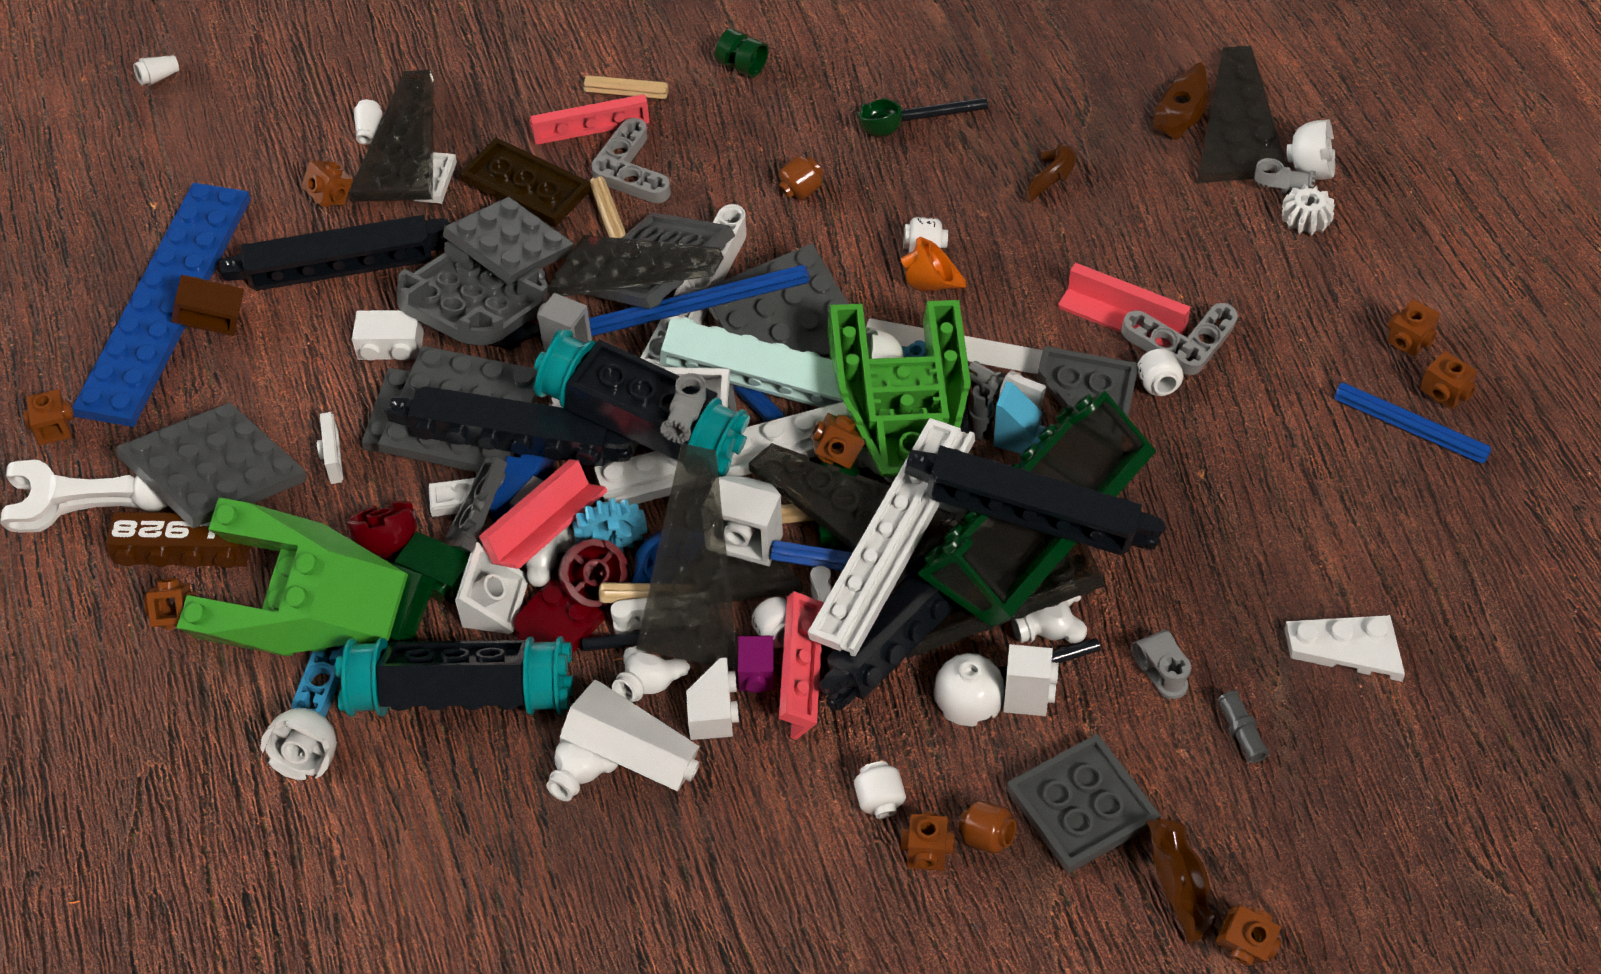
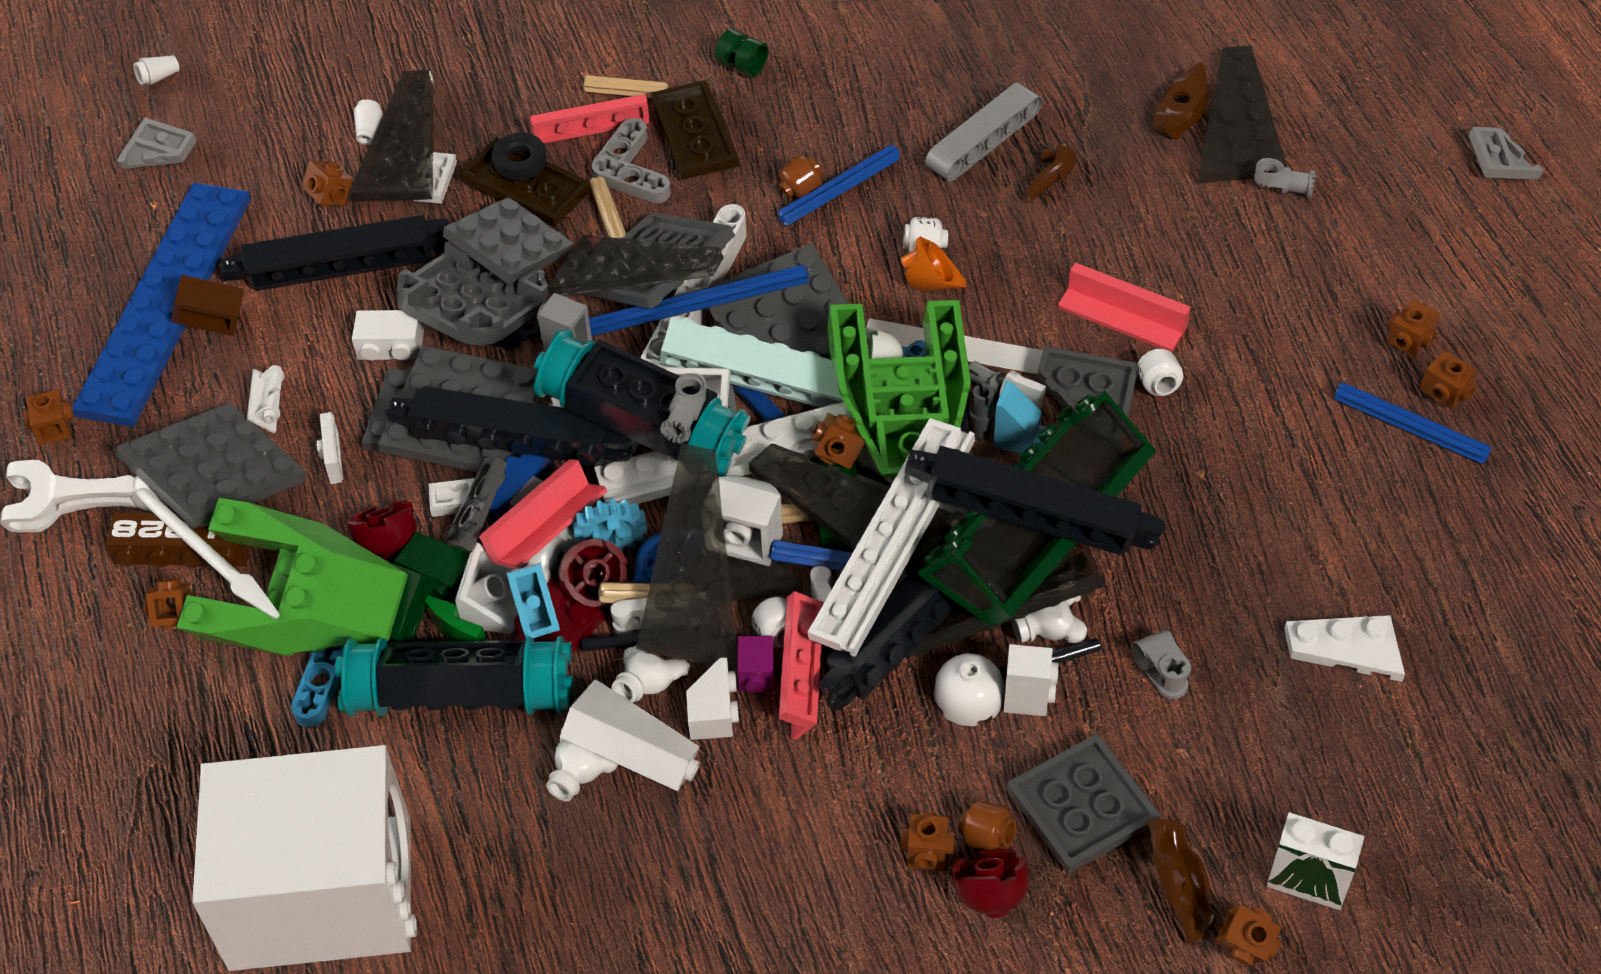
white cylinder [260,708,337,780] -> none
white head [854,761,906,819] -> none
dark green hair [856,98,903,137] -> none
black bar [902,98,988,121] -> none
light grey beam [1121,303,1238,375] -> none
dark grey pin [1217,690,1270,764] -> none
white gear [1282,184,1335,236] -> none
white cylinder [1287,119,1335,180] -> none
none -> light grey wing [116,118,197,169]
none -> white piece [137,488,280,619]
none -> white container [192,745,417,971]
none -> white hinge [247,365,285,433]
none -> green slope [424,595,486,641]
none -> black tyre [492,132,547,180]
none -> medium azure slope [506,563,560,639]
none -> dark brown plate [651,80,739,180]
none -> blue axle [777,145,900,226]
none -> light grey beam [925,83,1043,181]
none -> dark red cylinder [952,848,1029,918]
none -> white slope [1266,812,1365,910]
none -> light grey wing [1468,127,1543,180]

